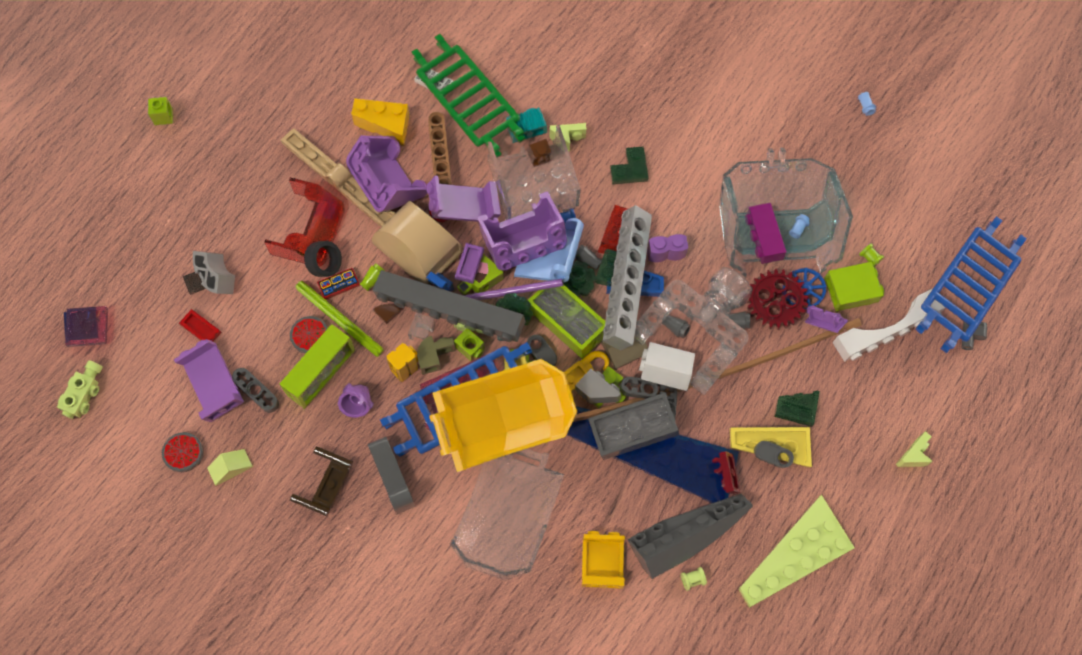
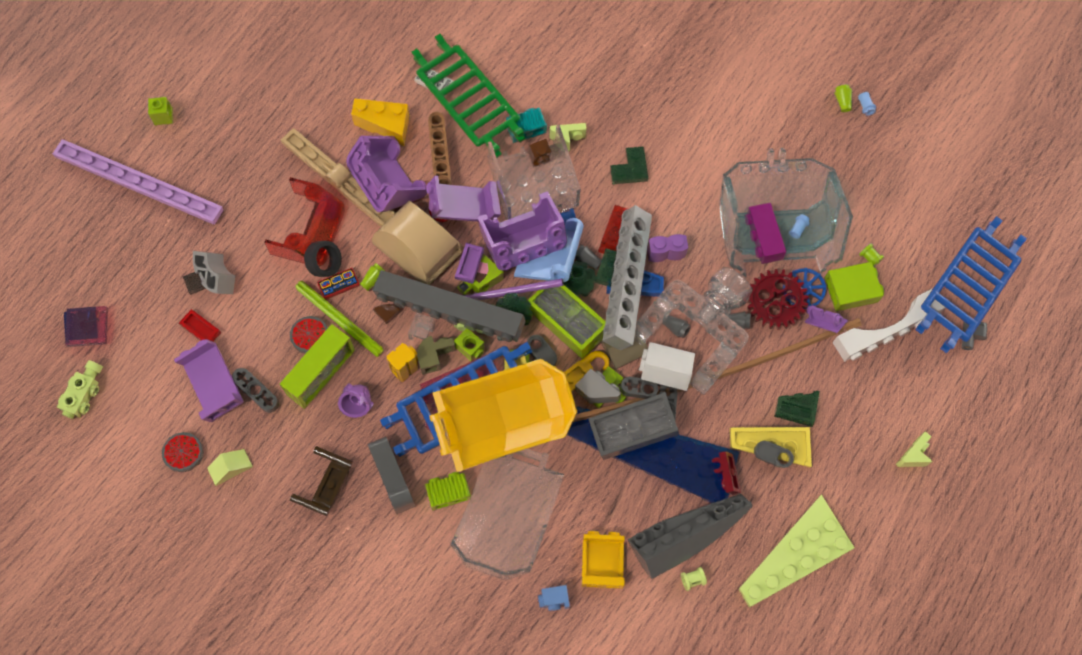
blue slope [426,272,455,292] -> none
none -> lavender plate [52,139,224,225]
none -> lime brick [425,472,471,511]
none -> medium blue brick [538,585,570,611]
none -> lime cone [834,84,852,112]

